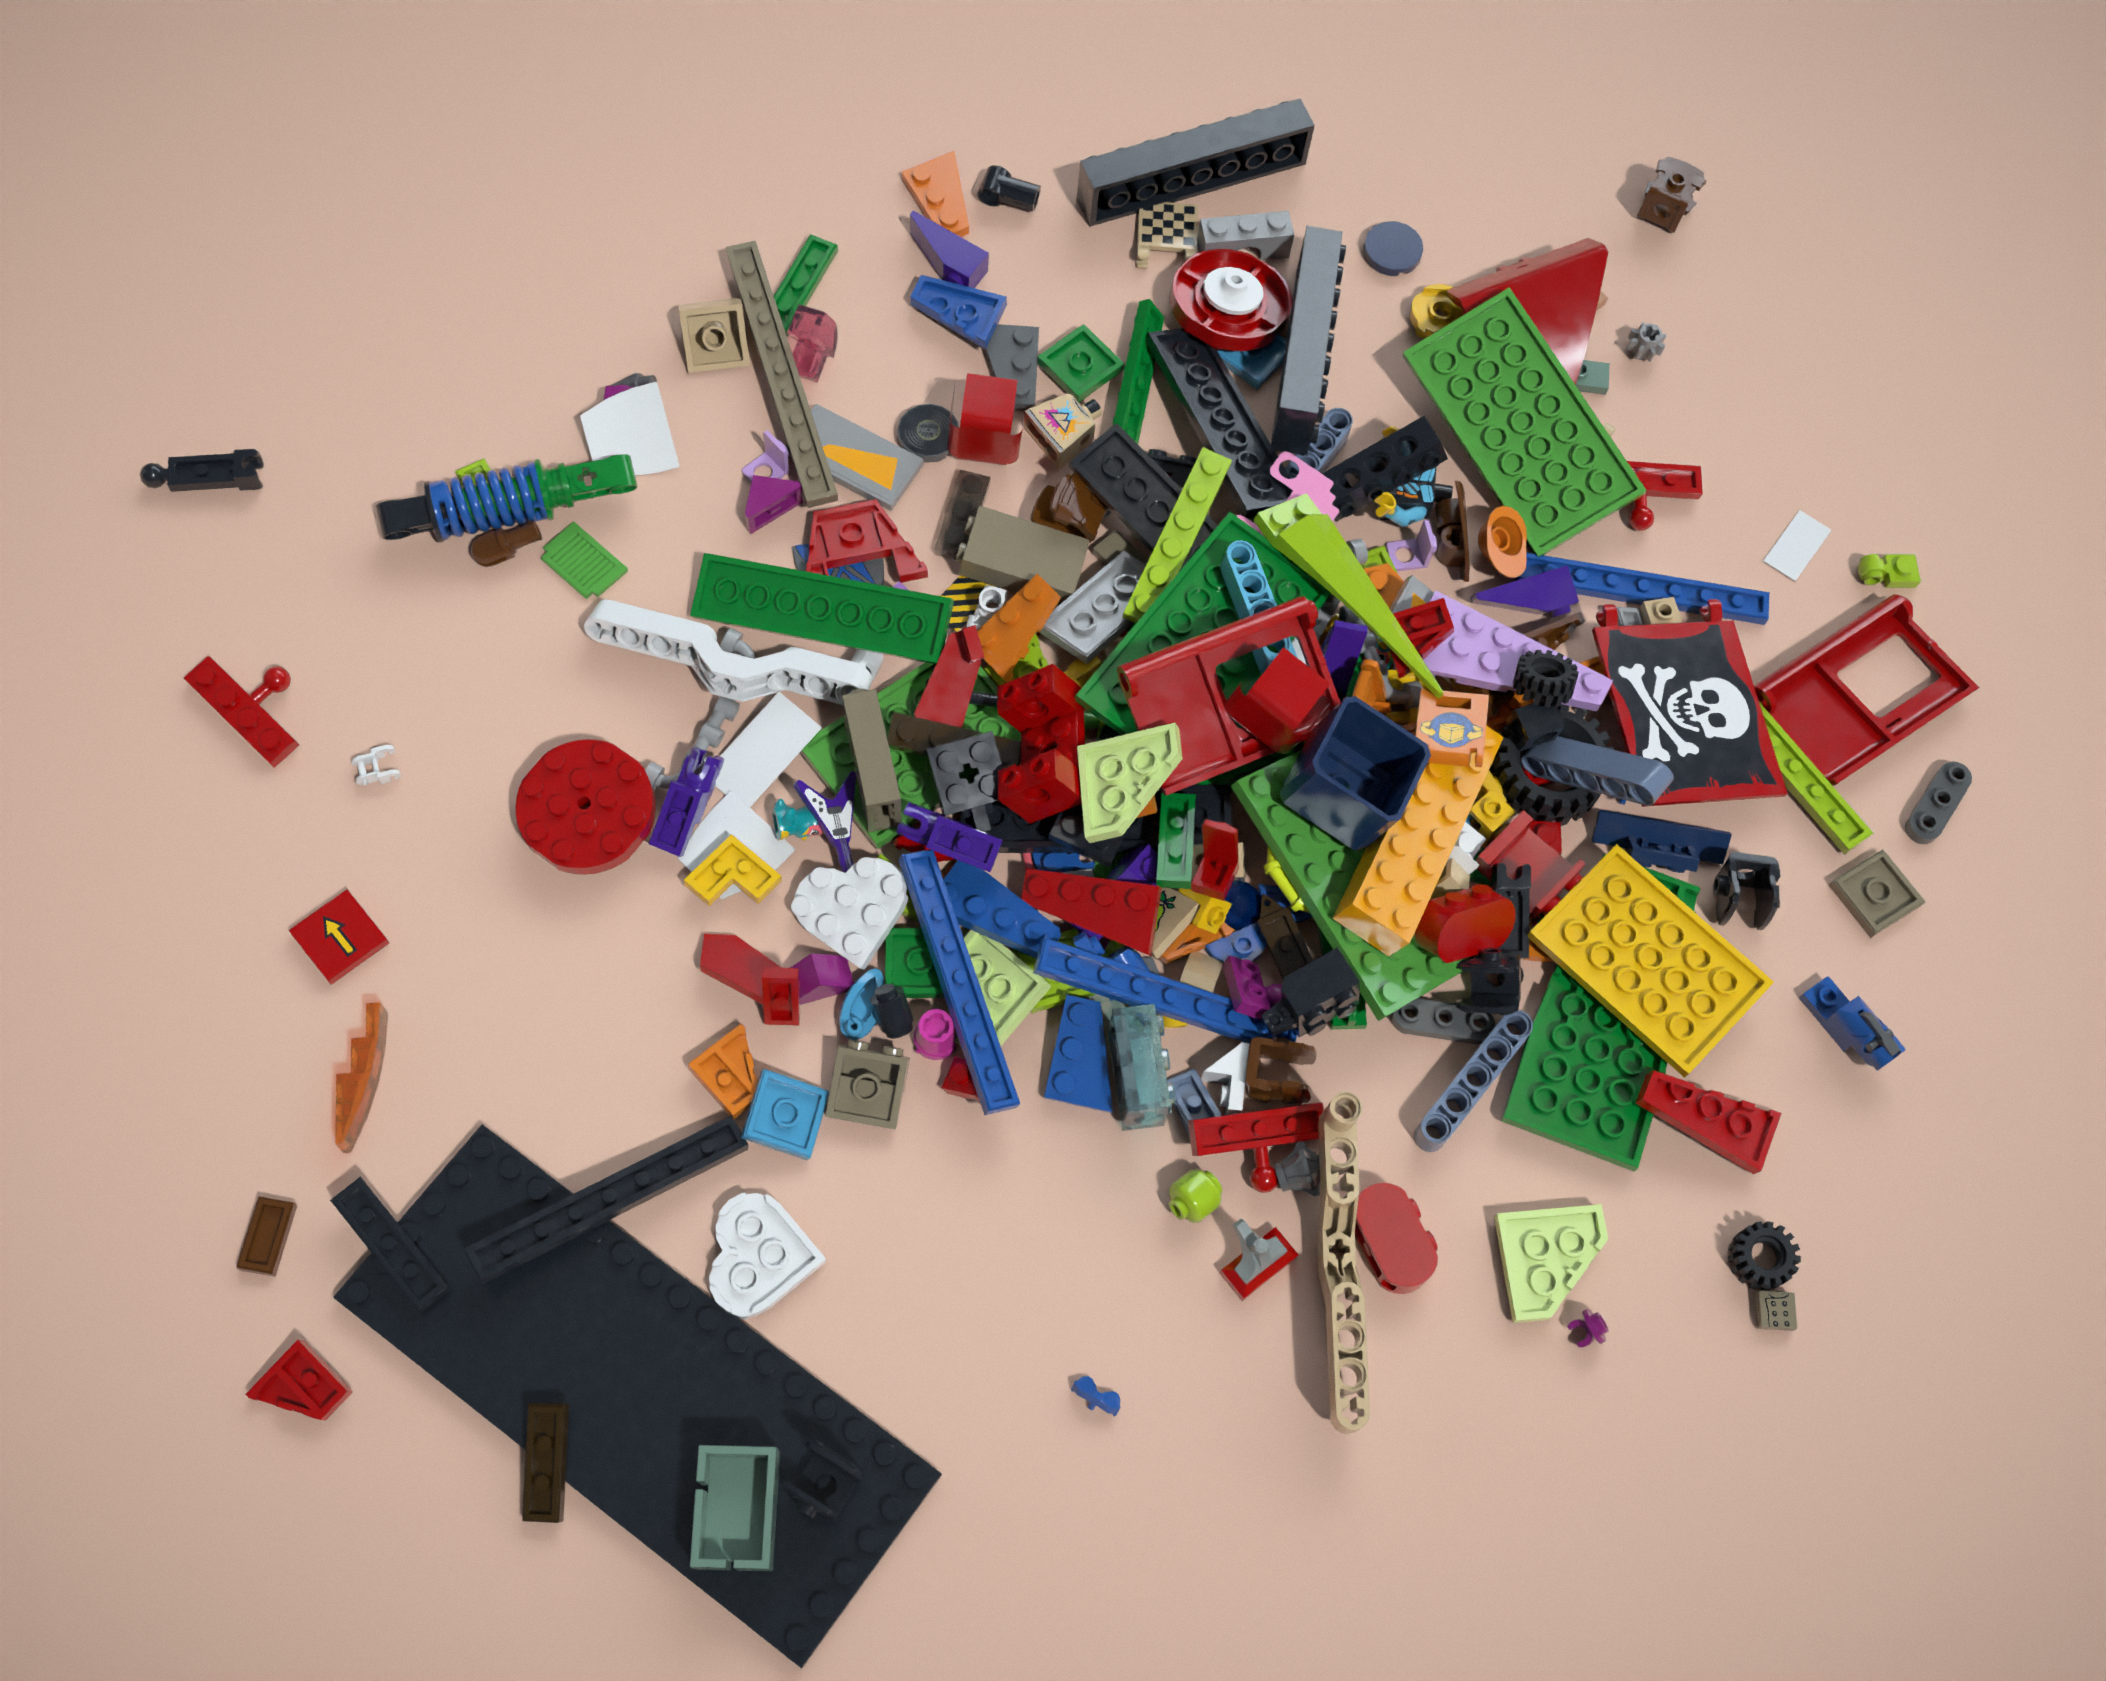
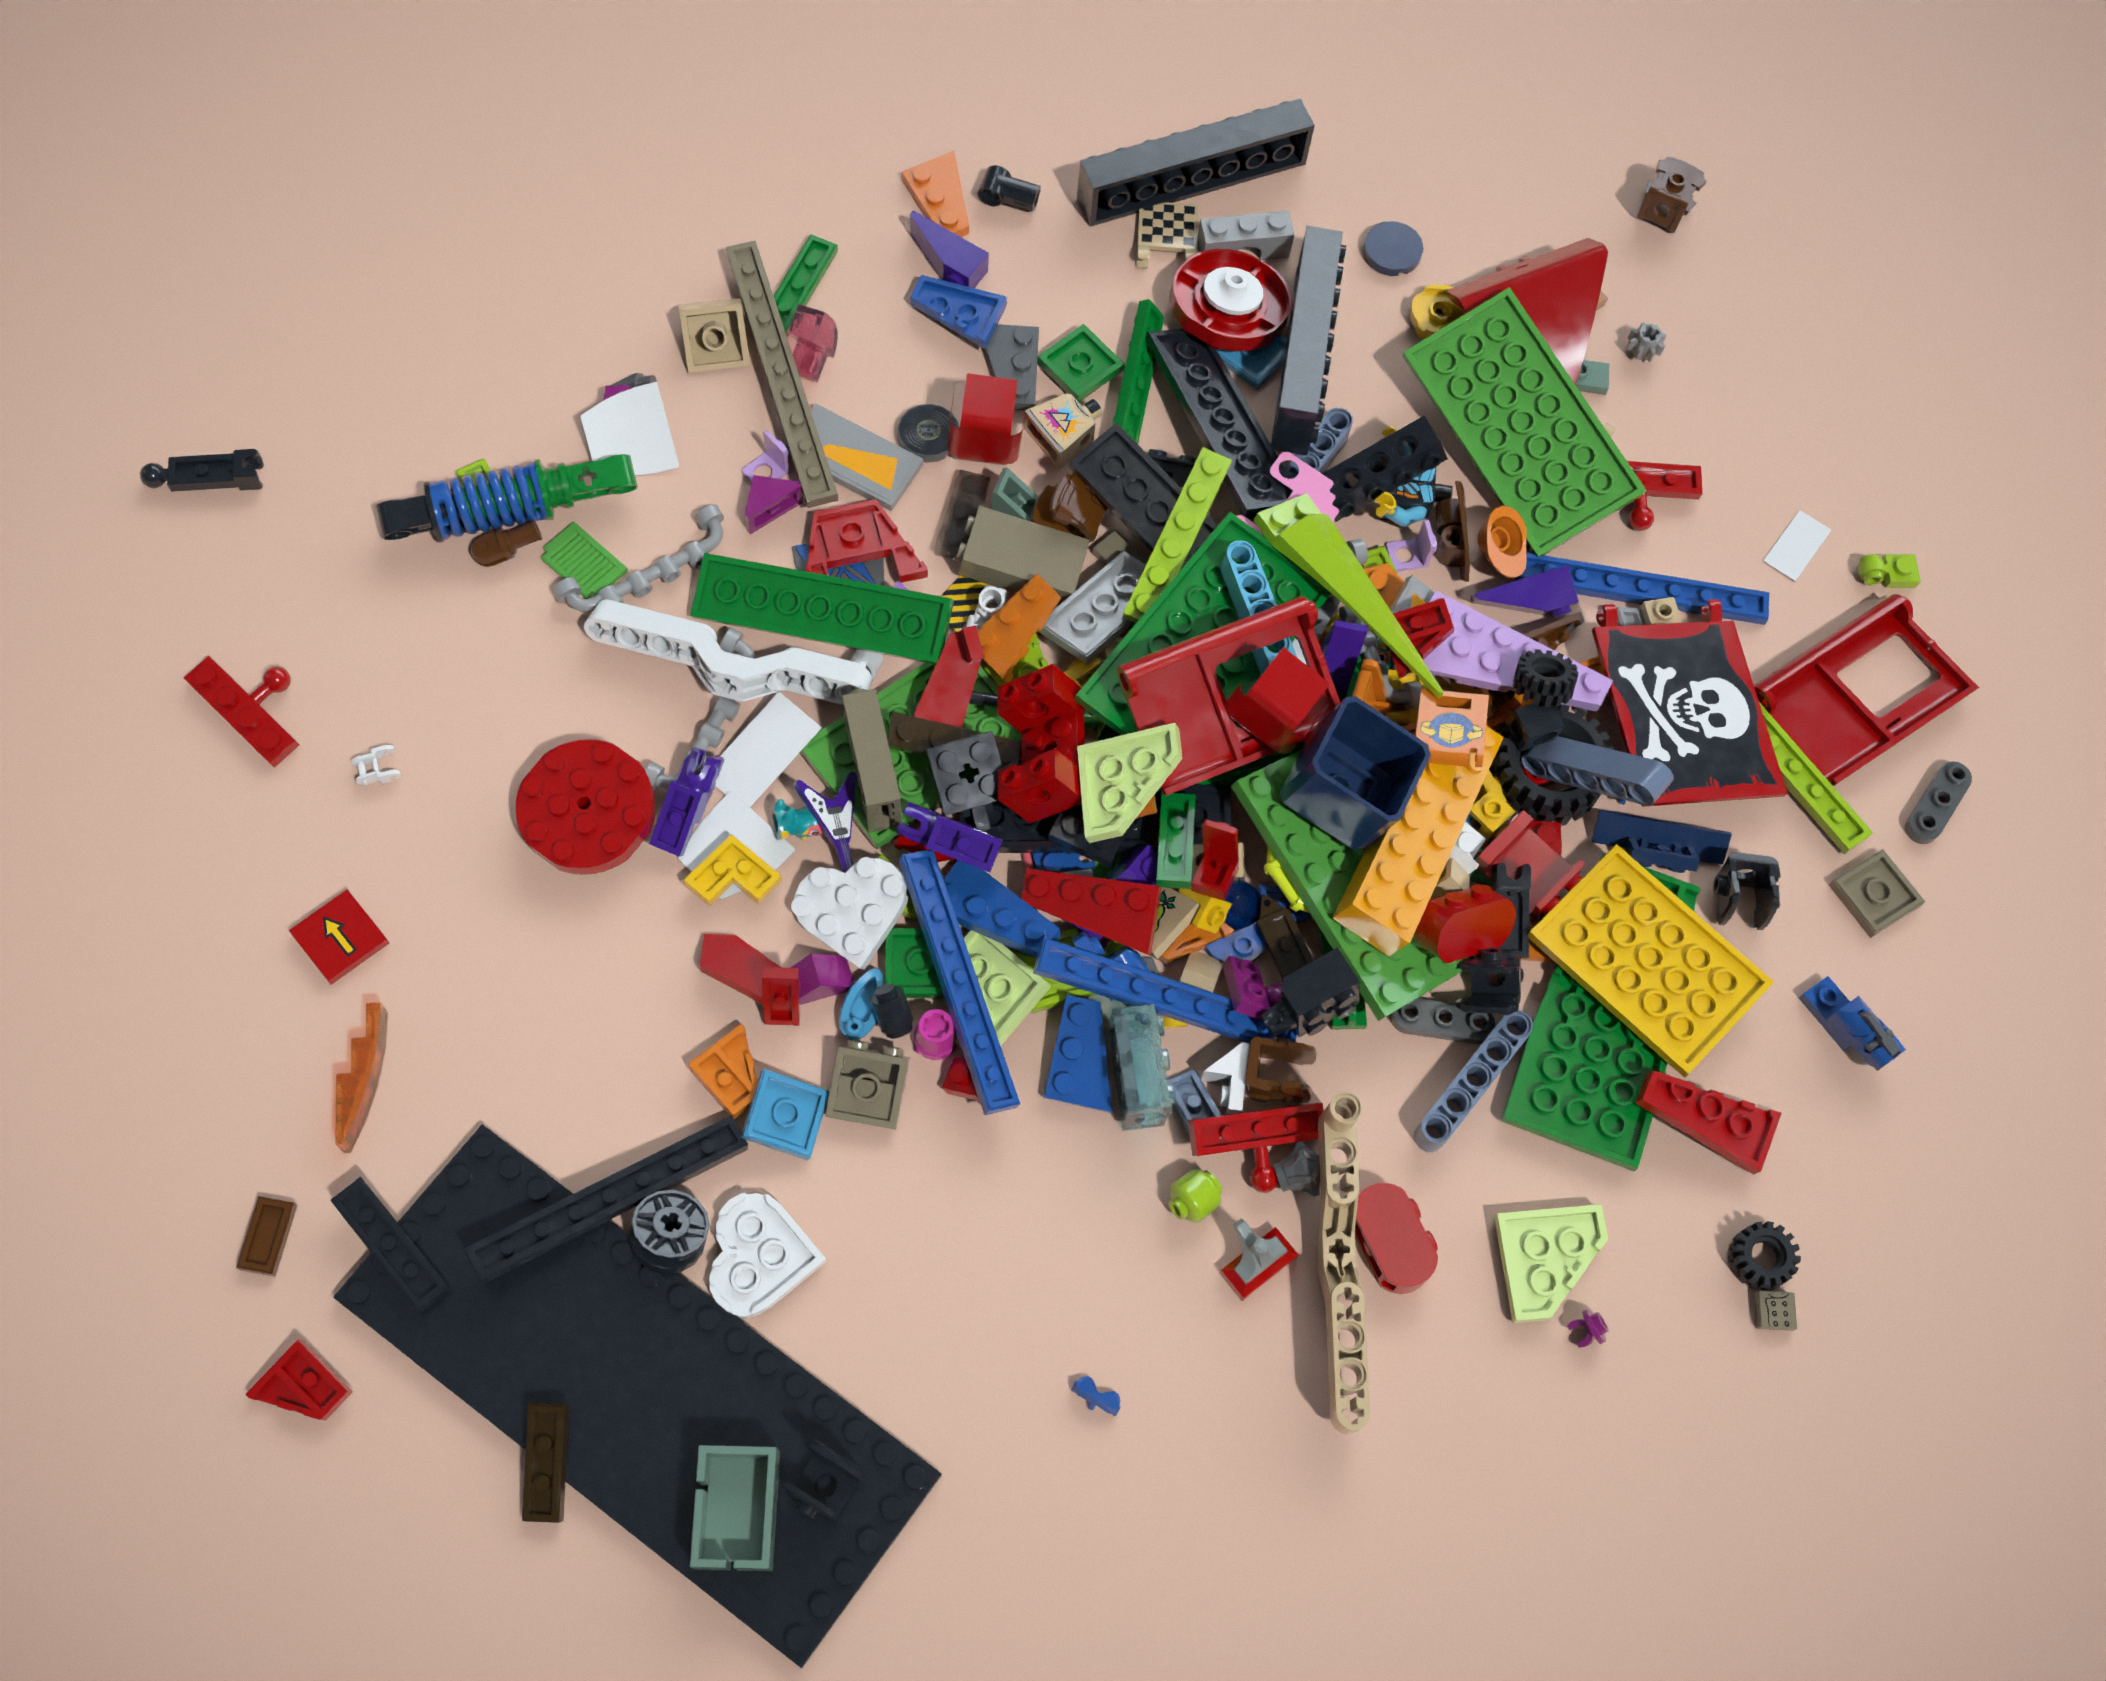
none -> light grey bar [552,504,724,612]
none -> black wheel [629,1190,710,1274]
none -> sand green slope [991,468,1038,521]

